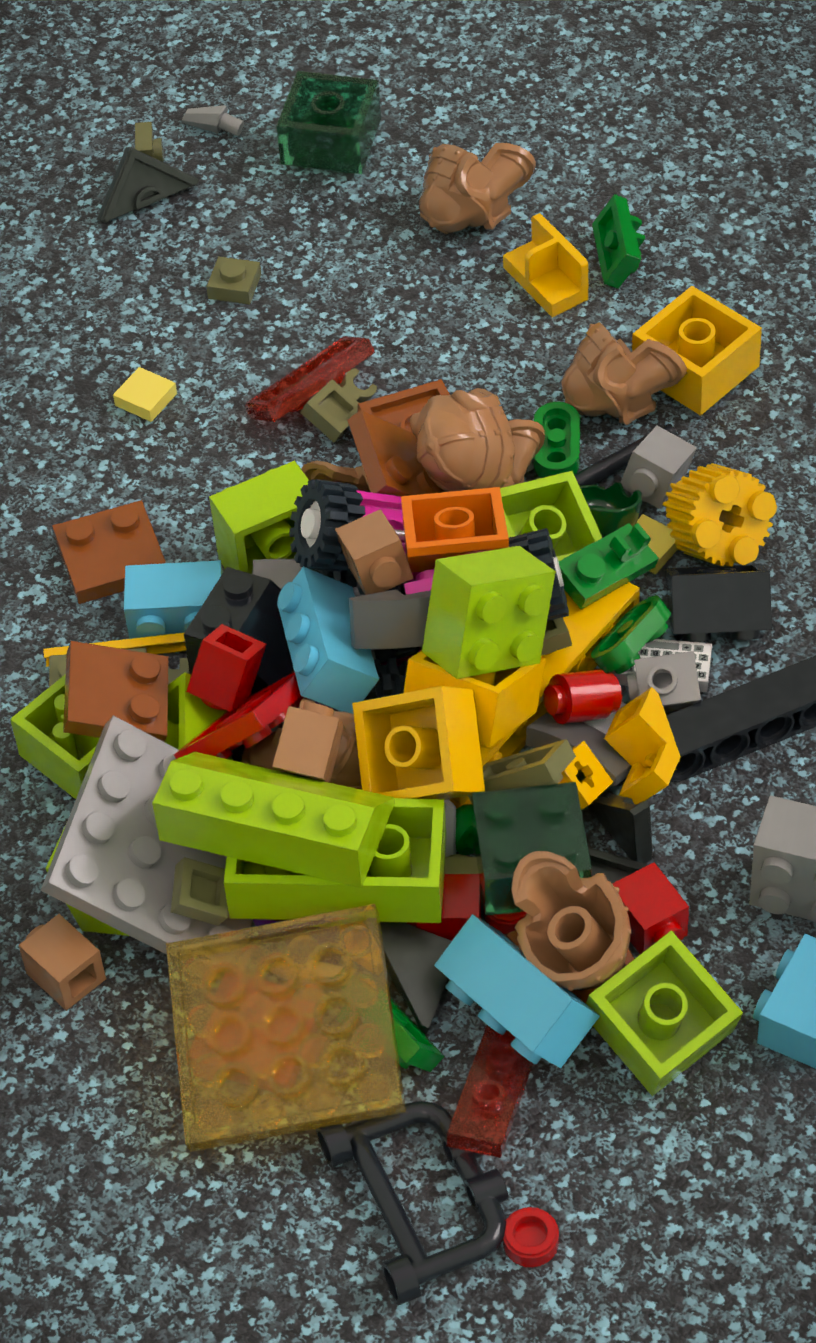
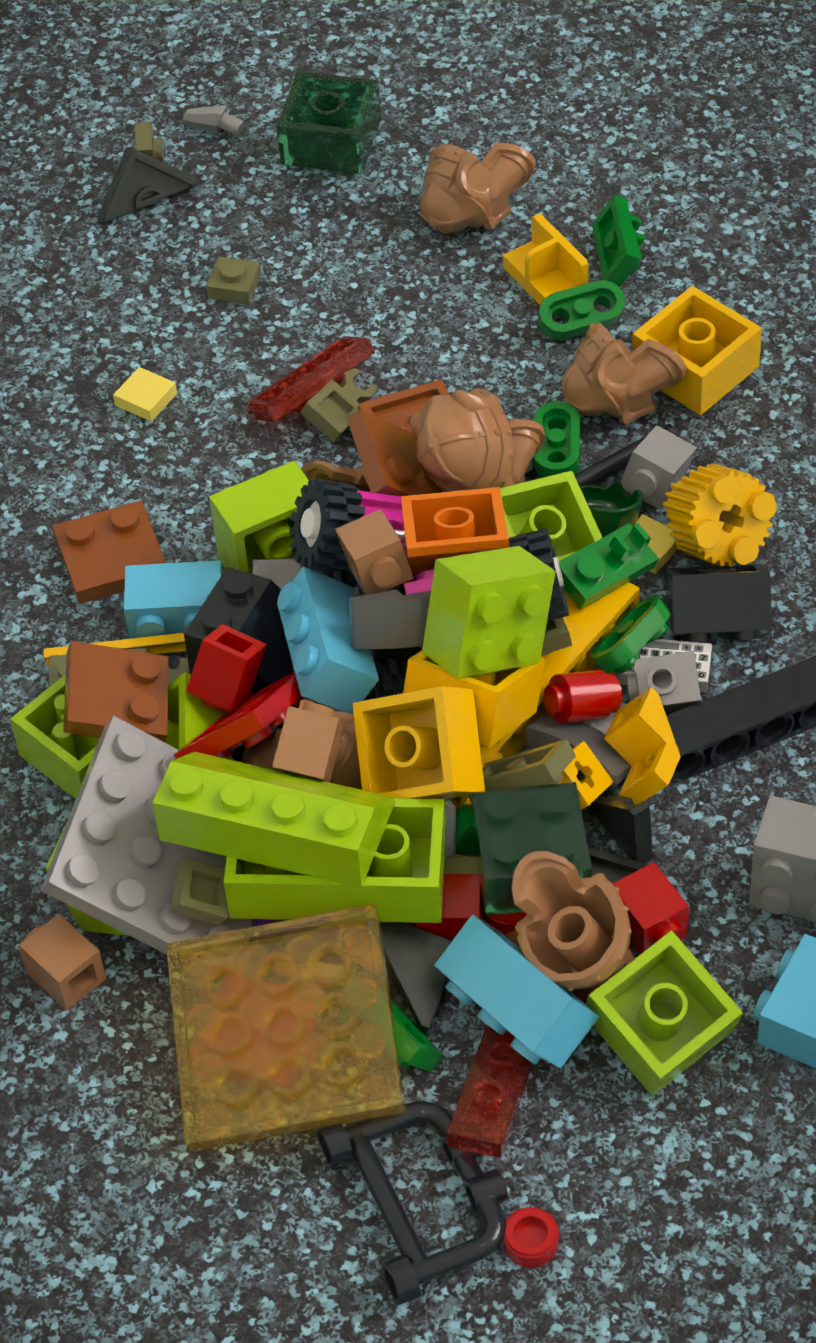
none -> green plate [538,280,625,340]

